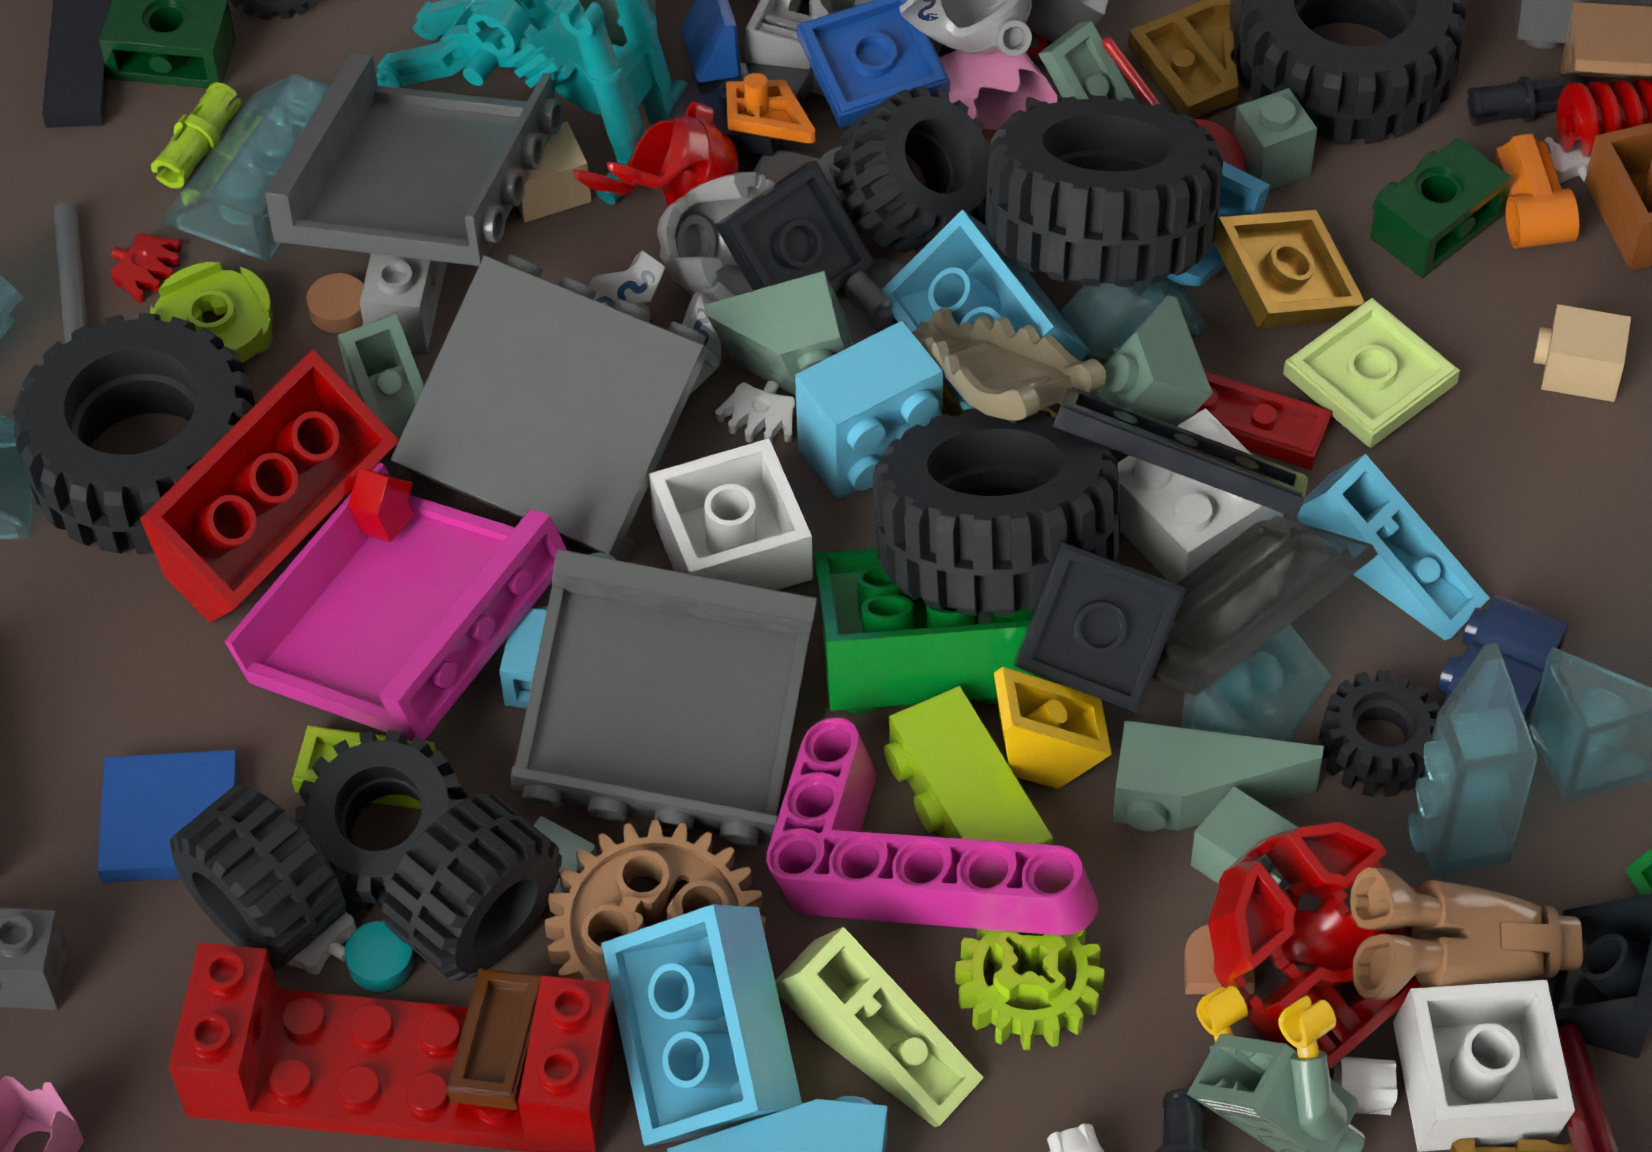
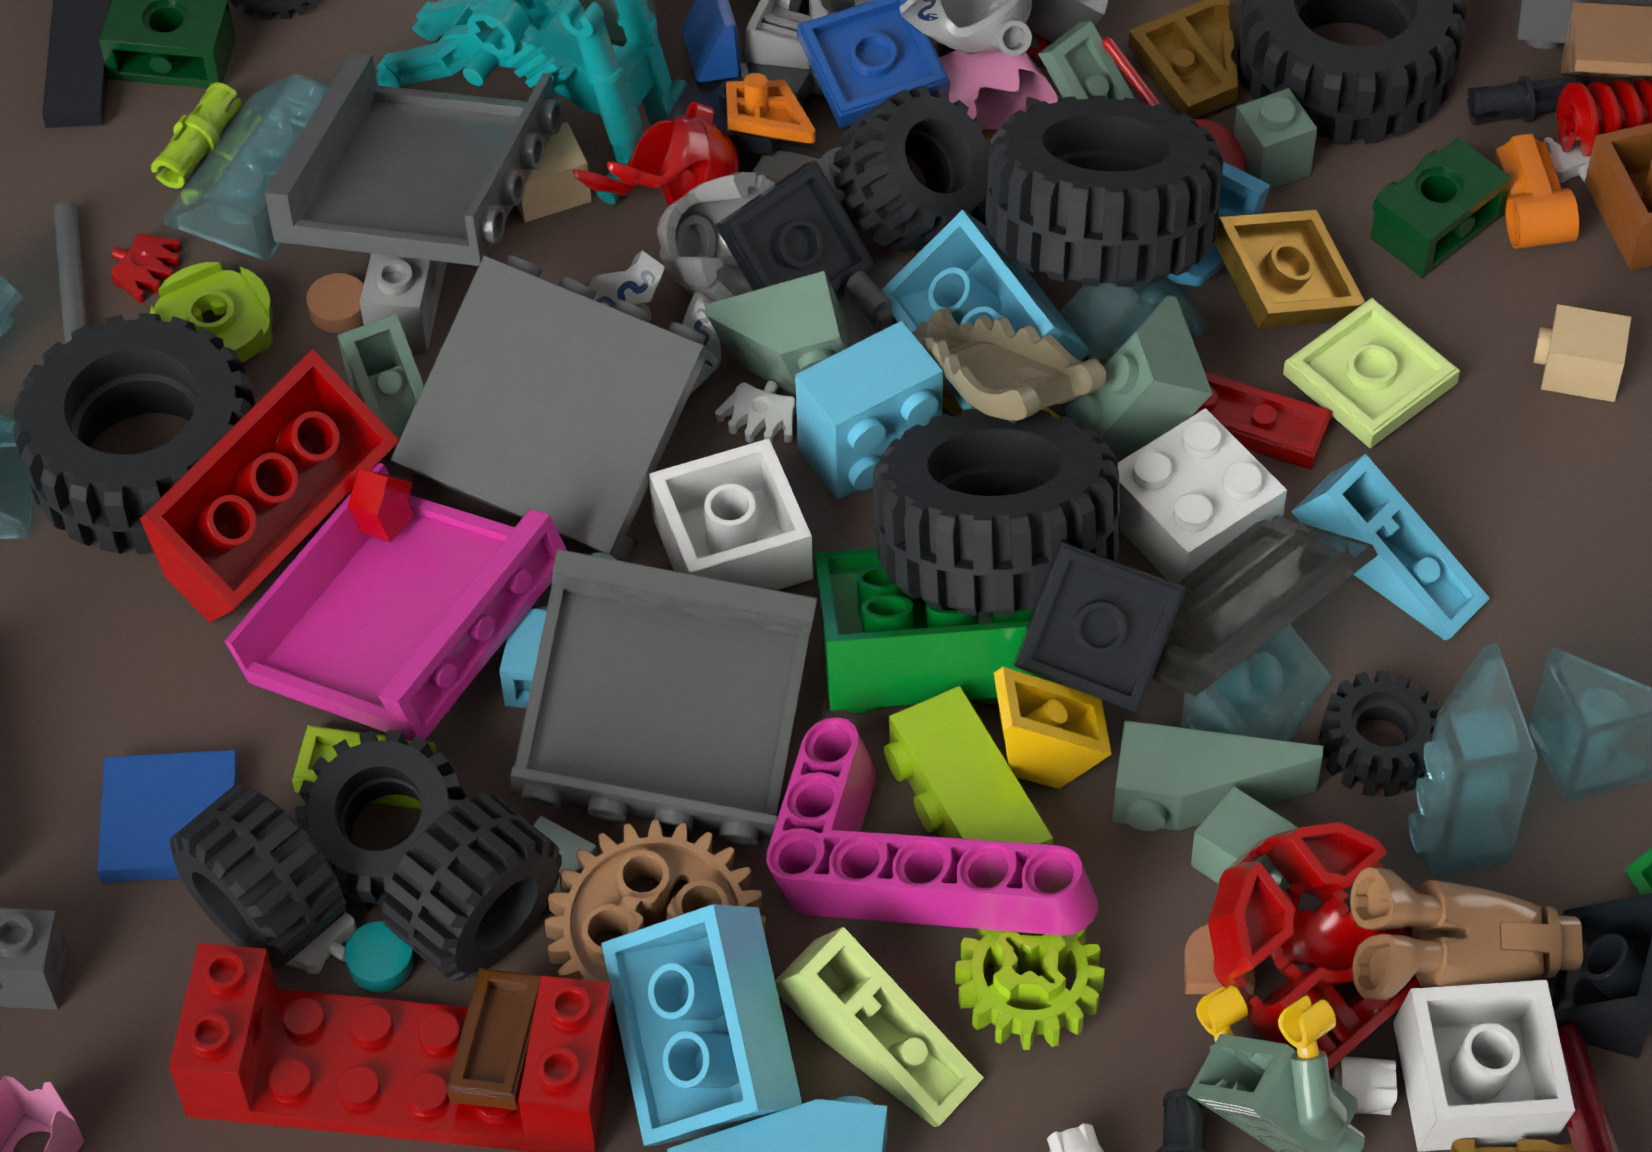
black tile [1053,387,1308,518] -> none
dark blue brick [1437,593,1569,744] -> none

